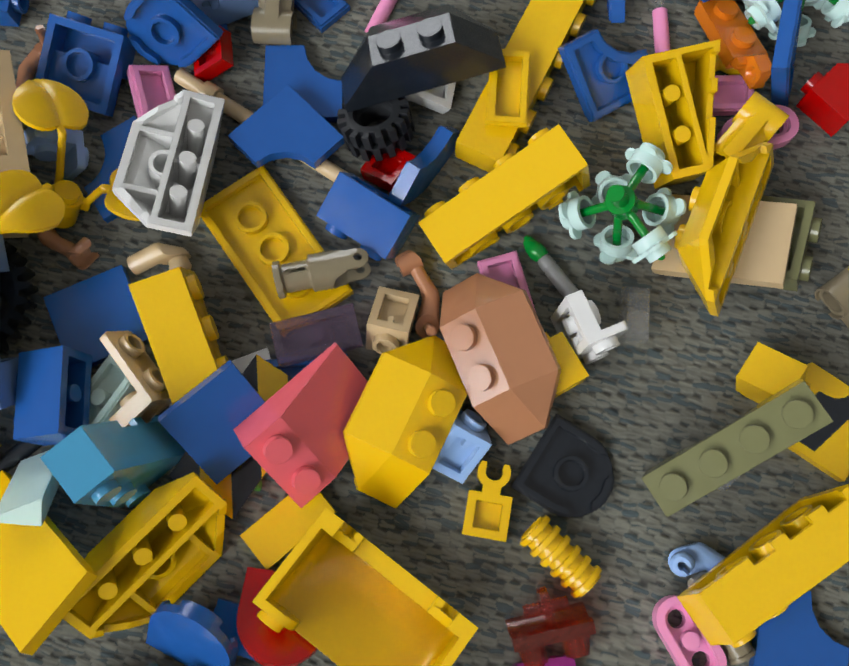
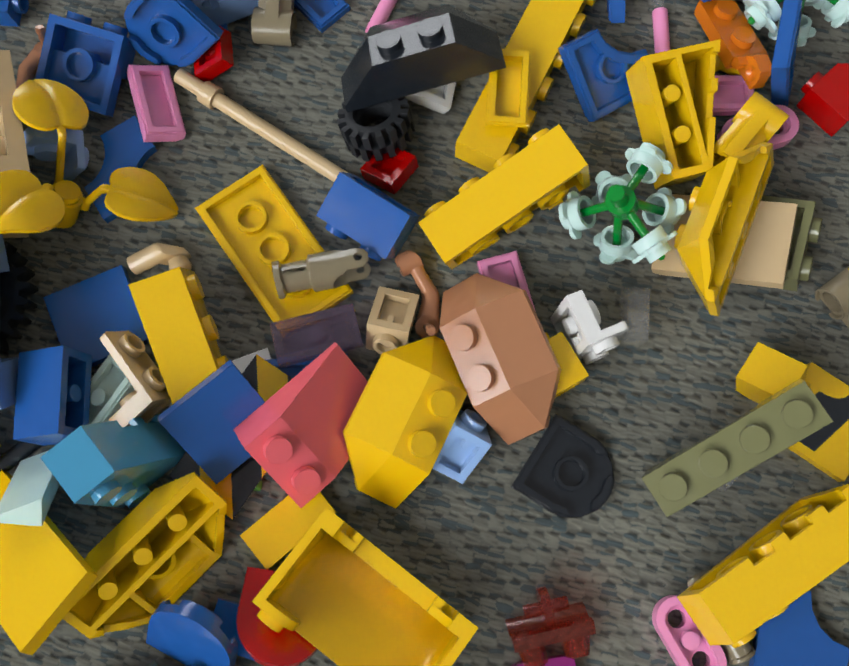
nougat piece [36,228,100,270] -> none
white wedge [112,90,225,237] -> none
blue tile [228,84,344,169] -> none
blue tile [263,45,343,122] -> none
blue tile [389,126,461,206] -> none
yellow plate [461,460,513,542] -> none
yellow piece [520,515,602,598] -> none
light grey piece [523,235,579,298] -> none
light blue arm [668,542,726,577] -> none

